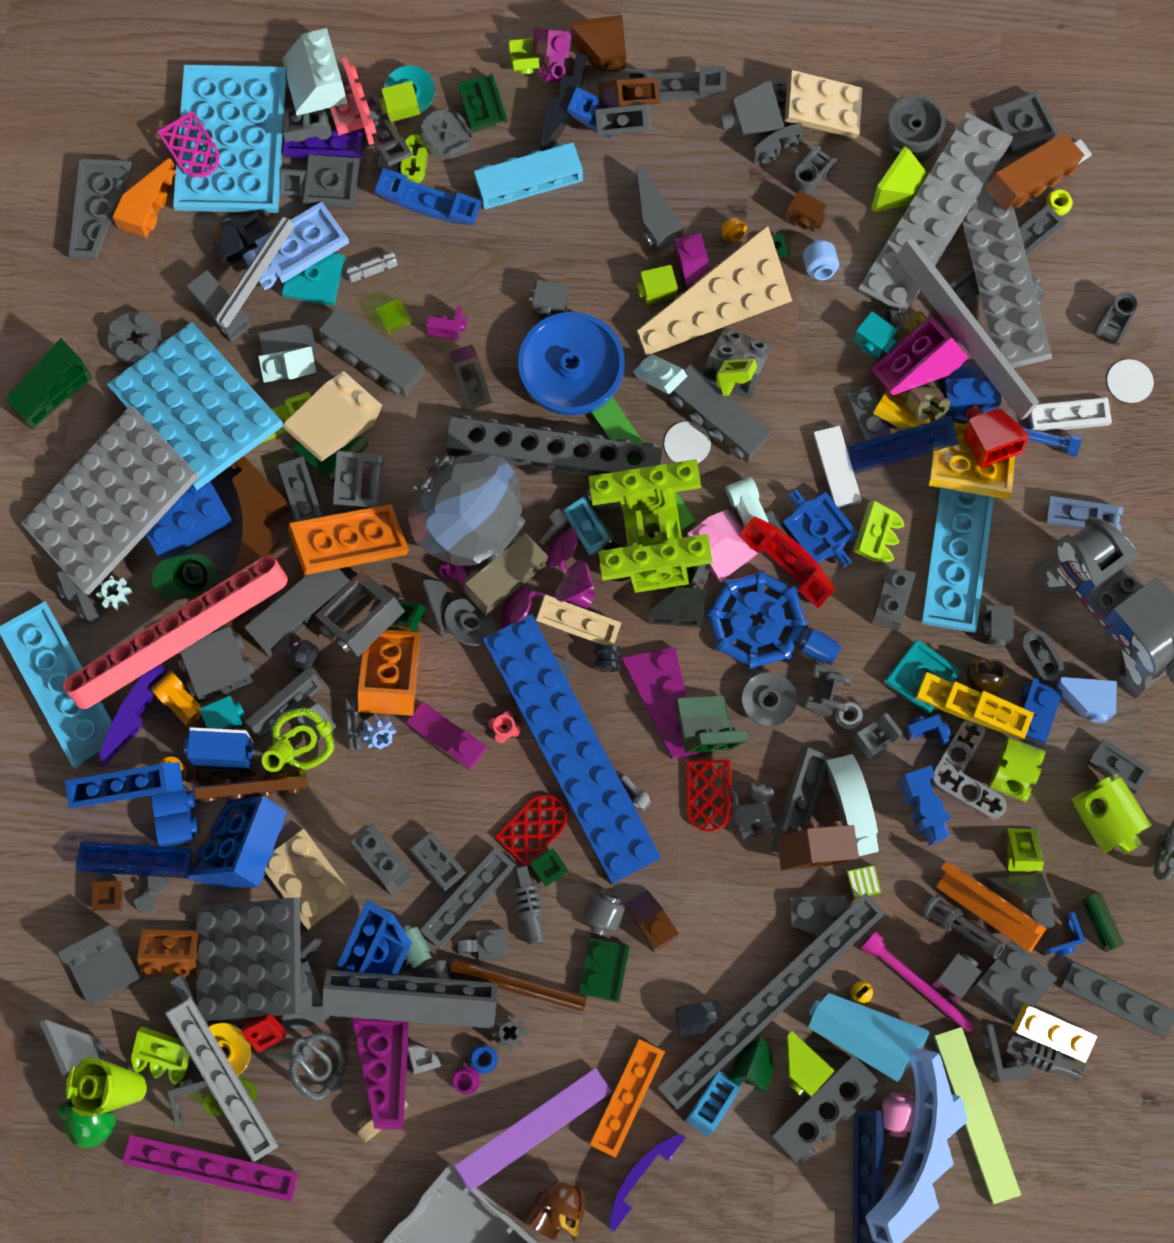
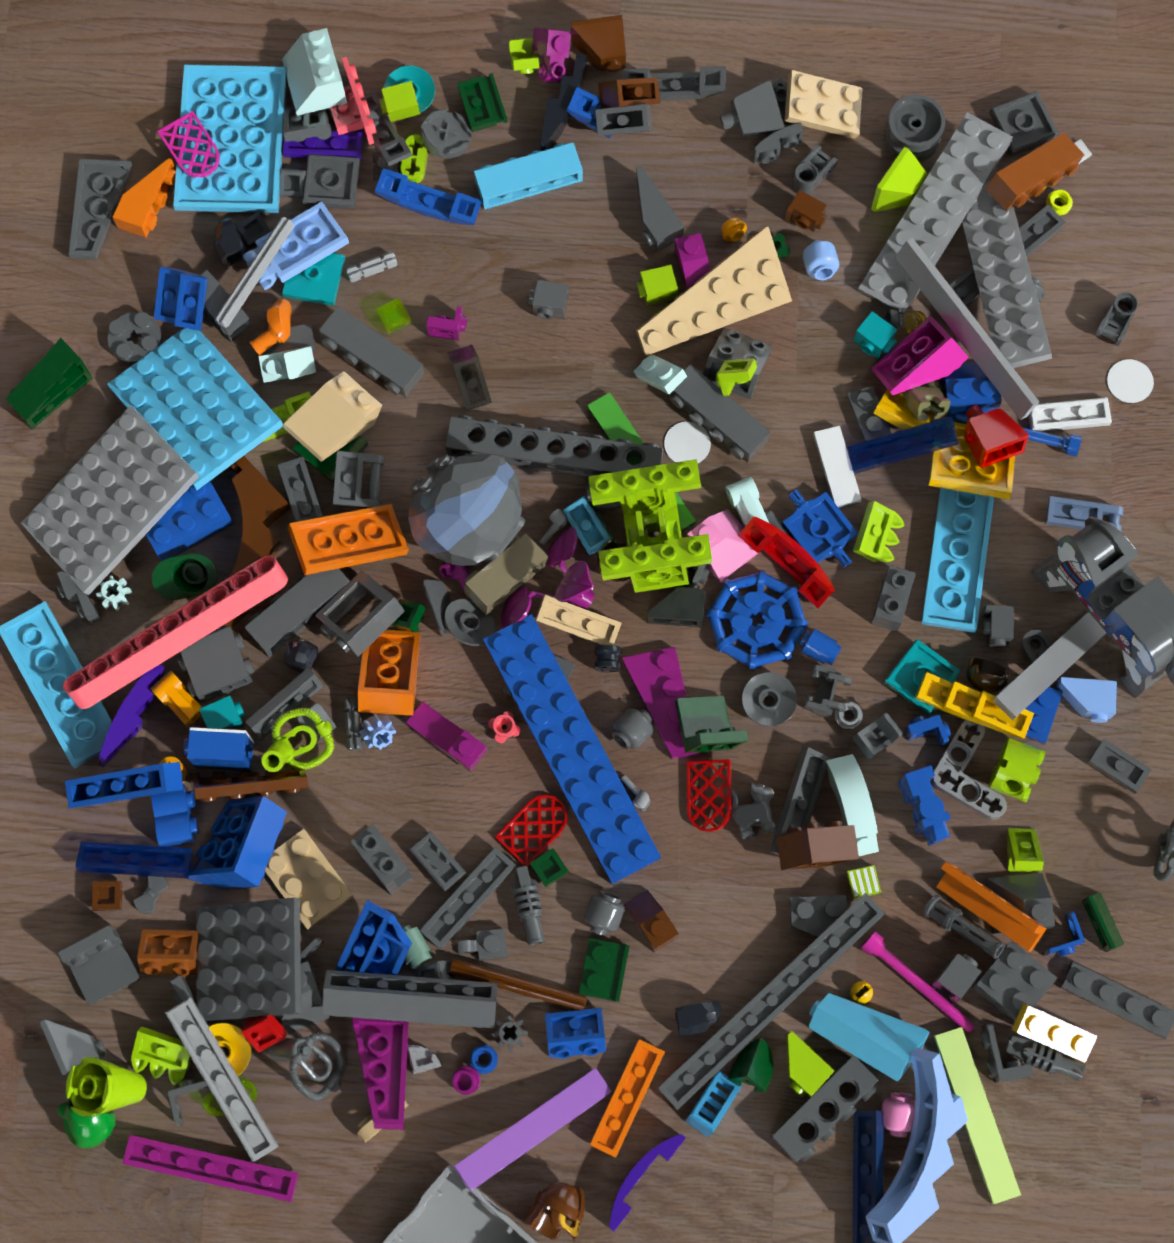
blue dish [518,312,625,416] -> none
lime cylinder [1071,774,1152,855] -> none
none -> blue slope [154,266,208,331]
none -> orange arm [250,299,292,356]
none -> blue bracket [545,1008,606,1059]
none -> dark grey head [612,708,653,749]
none -> light grey tile [992,612,1106,720]

